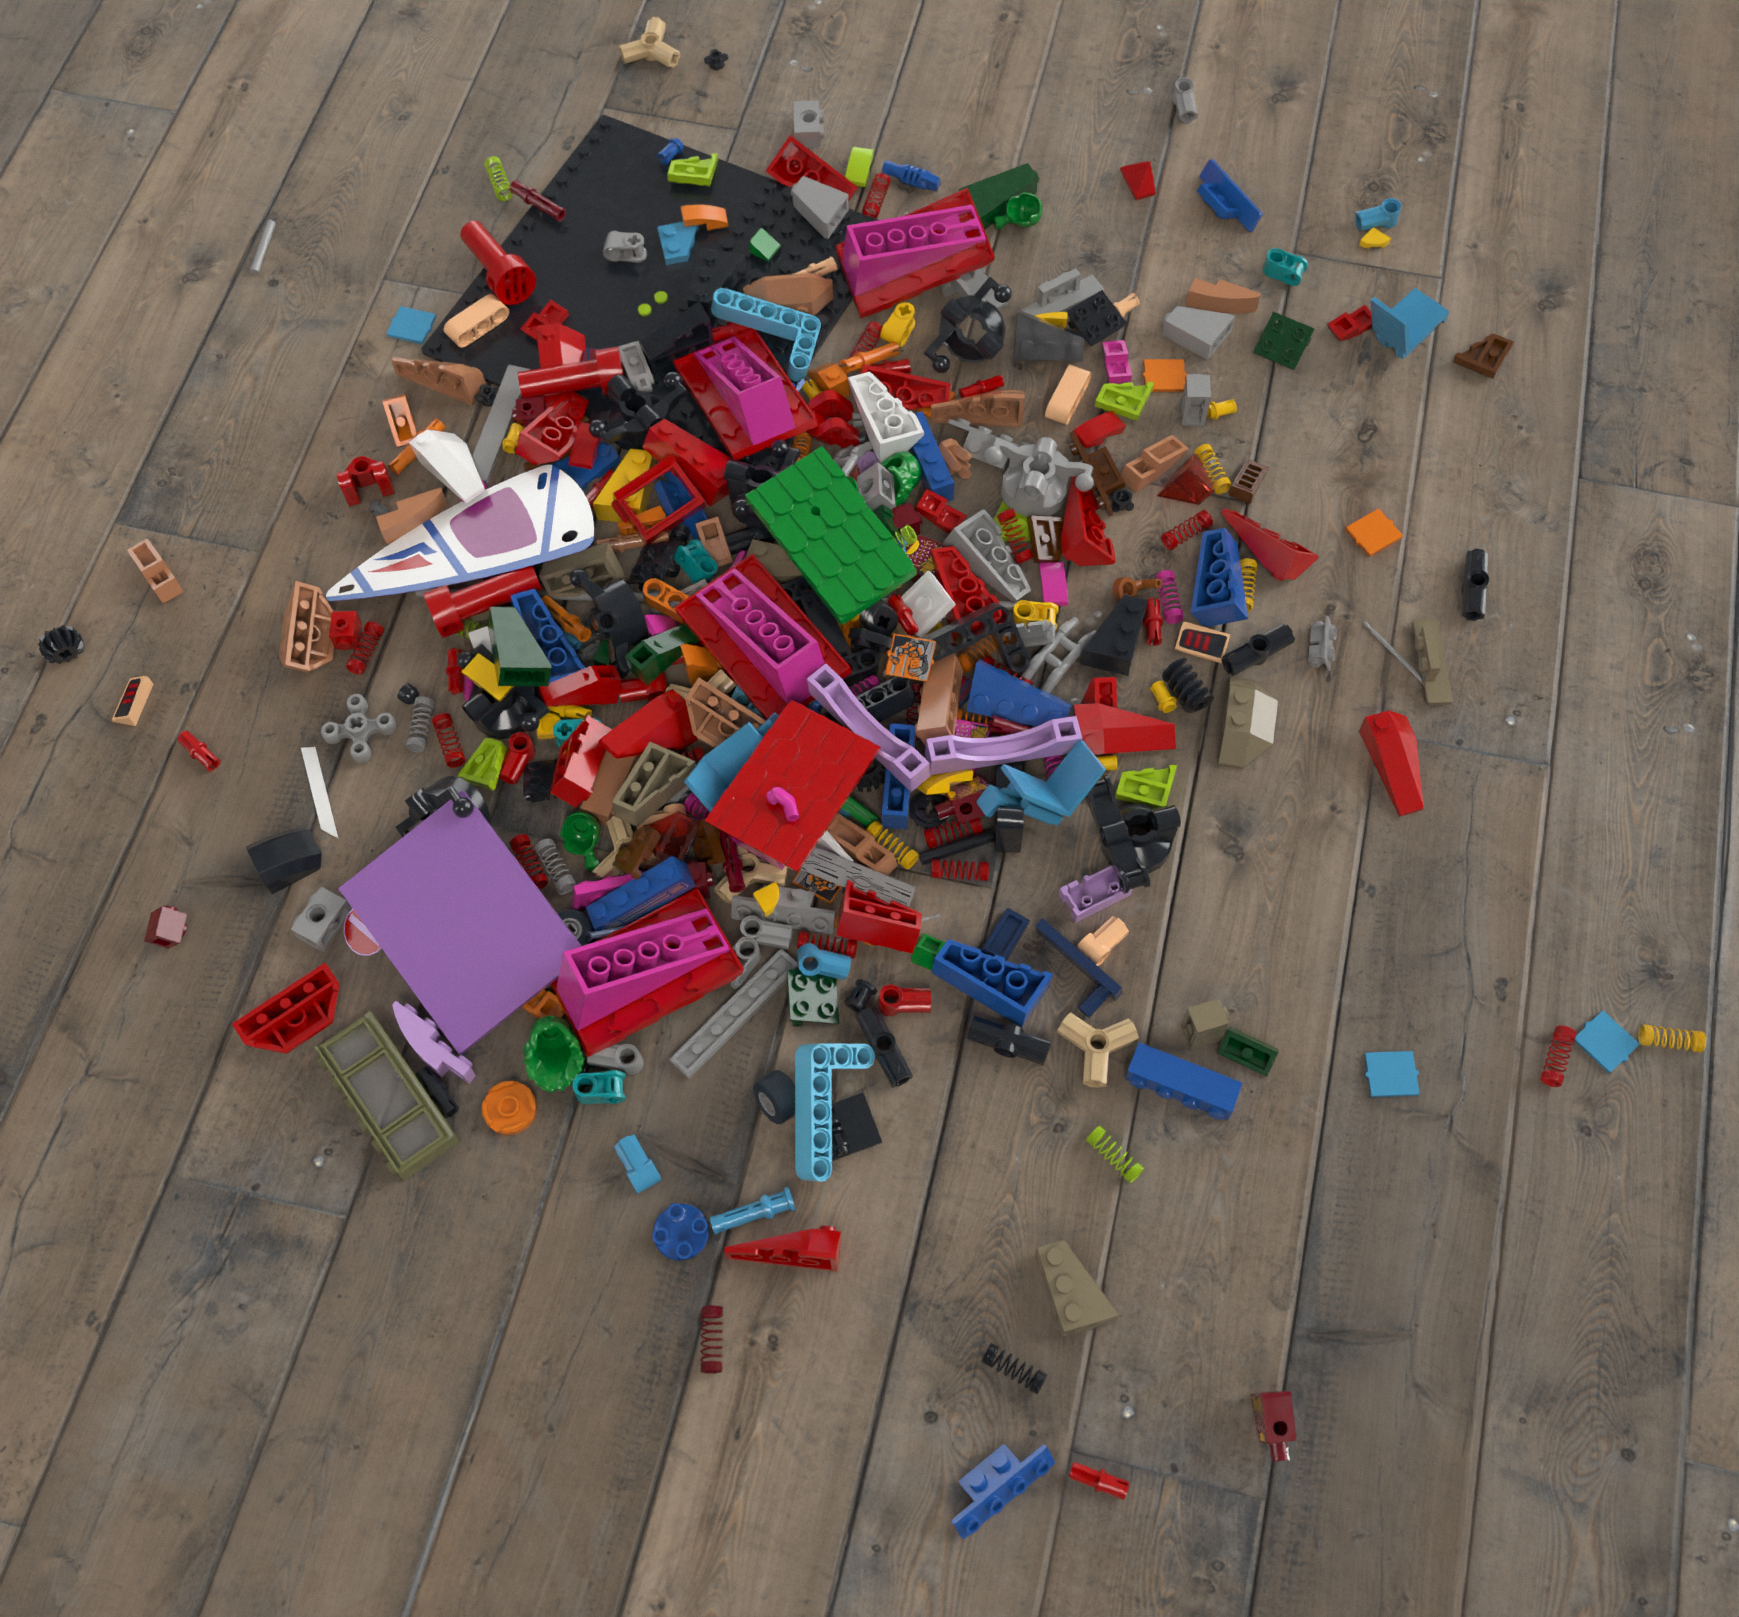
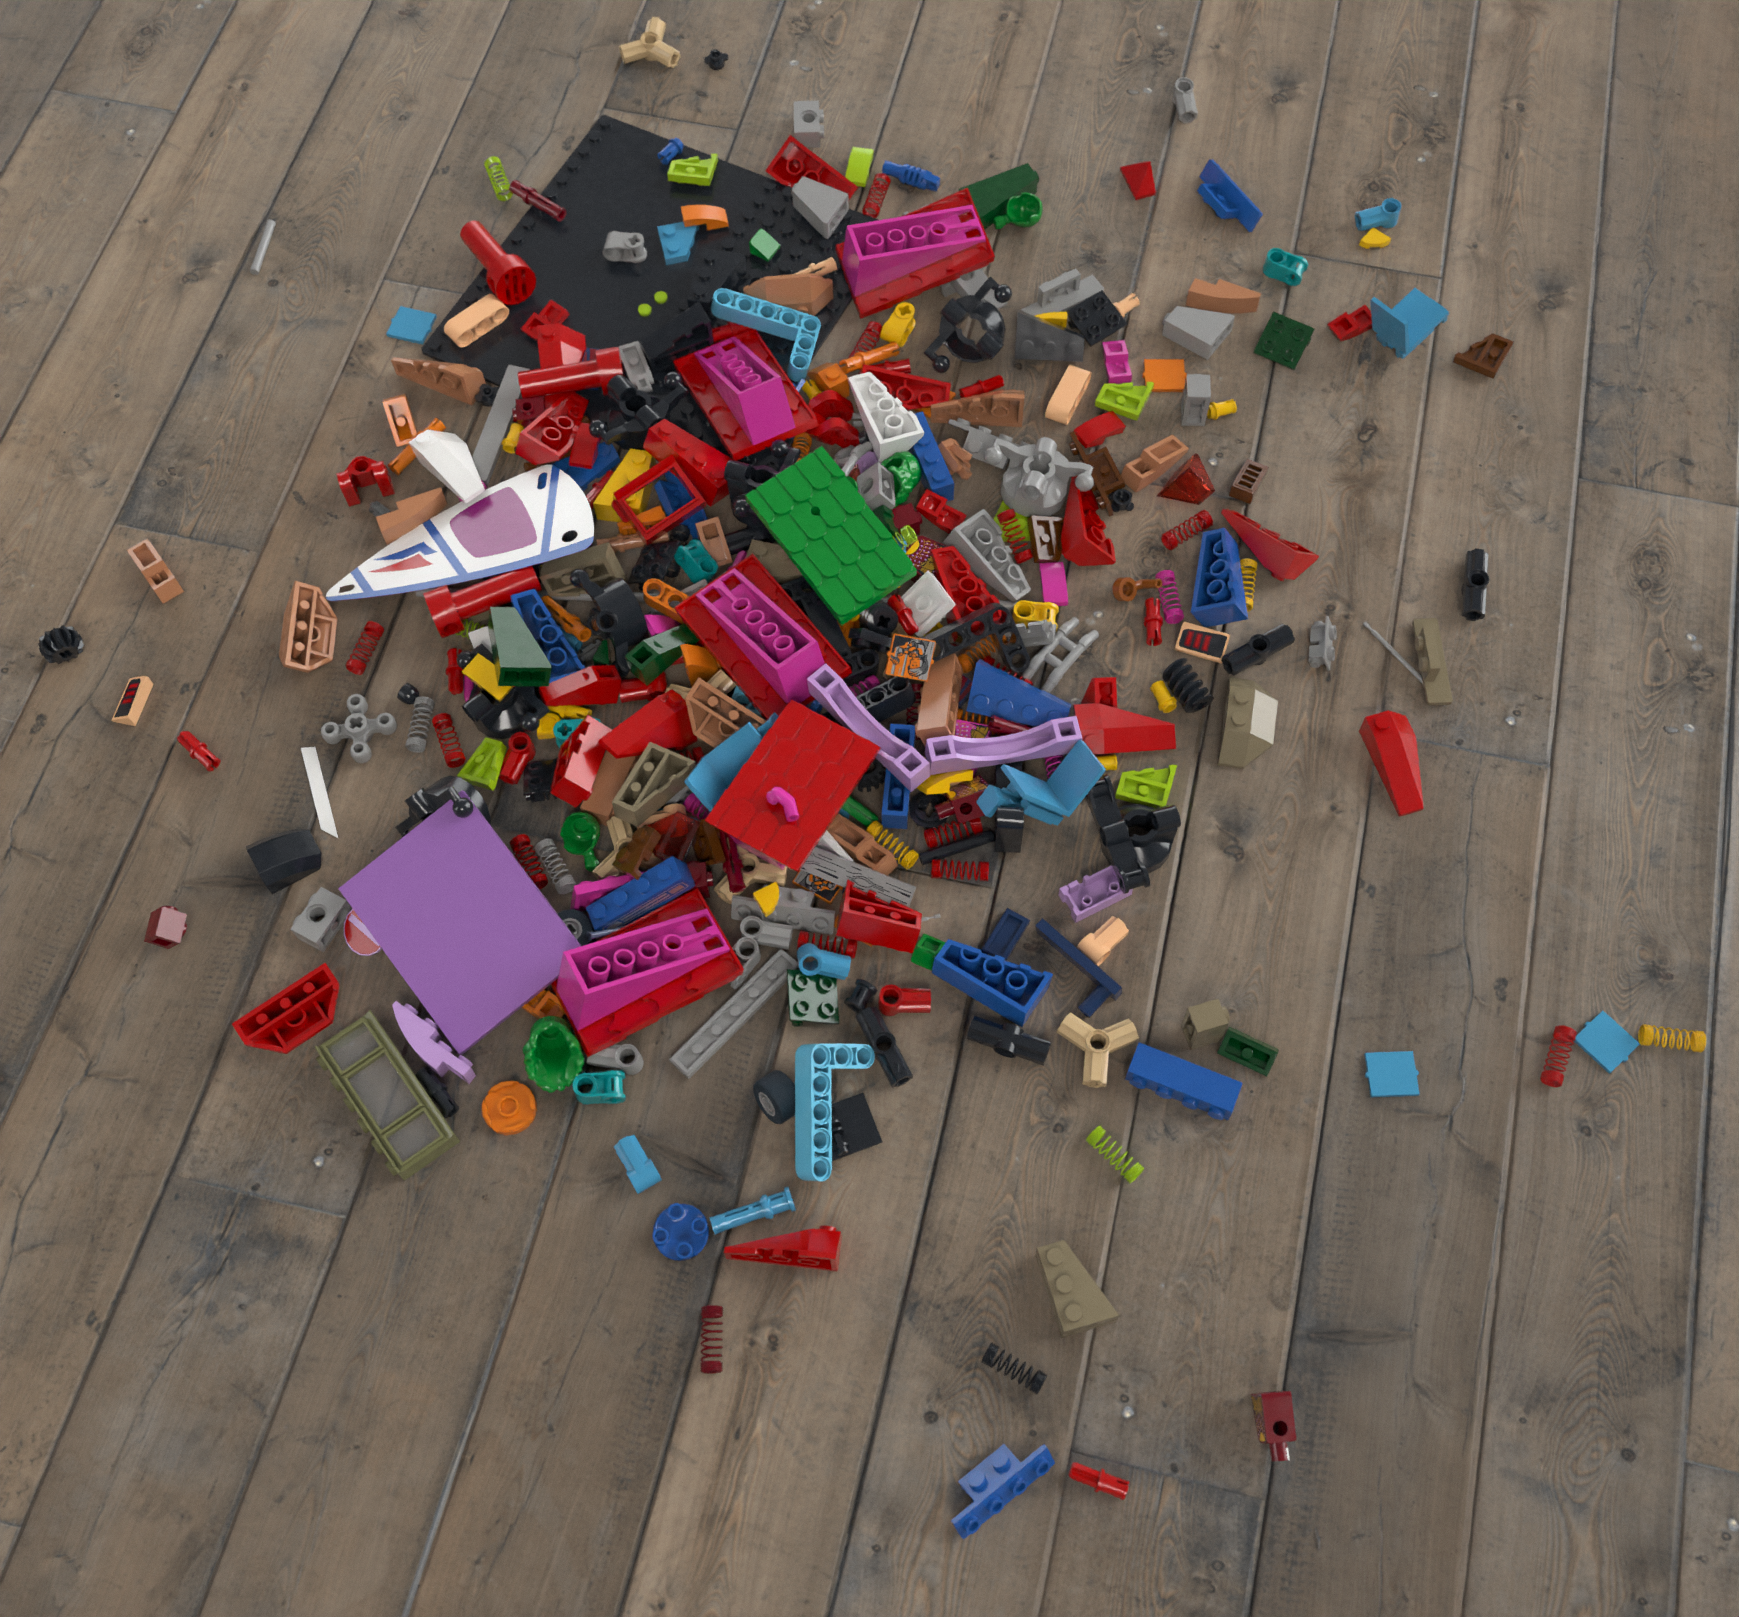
red brick [329,611,362,650] -> none
black wedge [1081,595,1148,676] -> none
yellow piece [1194,444,1232,494] -> none
orange piece [1345,508,1403,557] -> none

